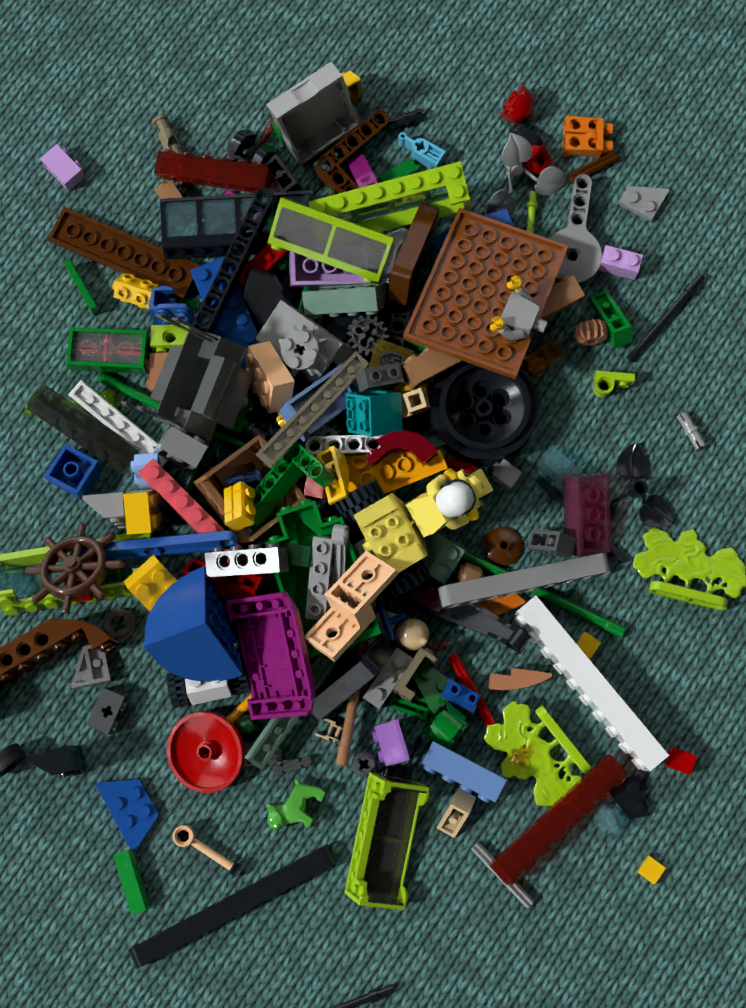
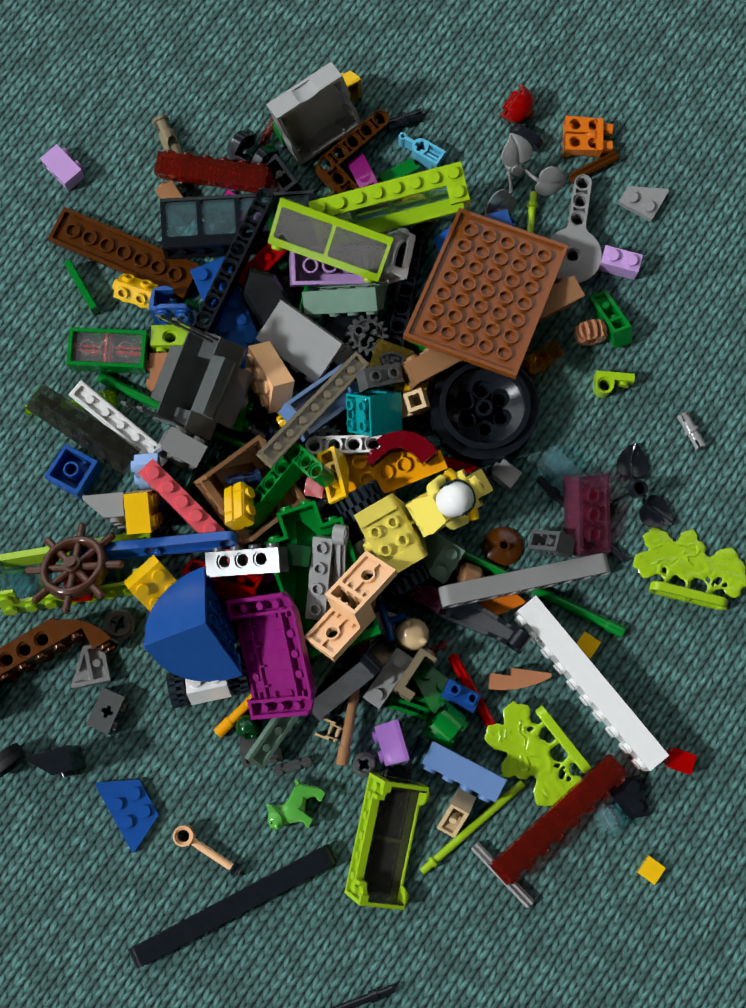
green tile [113,849,150,915] -> none
red dish [167,711,245,793] -> none
light grey brick [278,325,328,376] -> none
reddish brown beam [388,202,440,306] -> none
light grey torso [490,276,548,341] -> none
clear yellow plant [509,744,531,766] -> none
red brick [521,145,553,173] -> none
black bar [626,274,705,363] -> none
none -> lime bar [419,780,525,875]

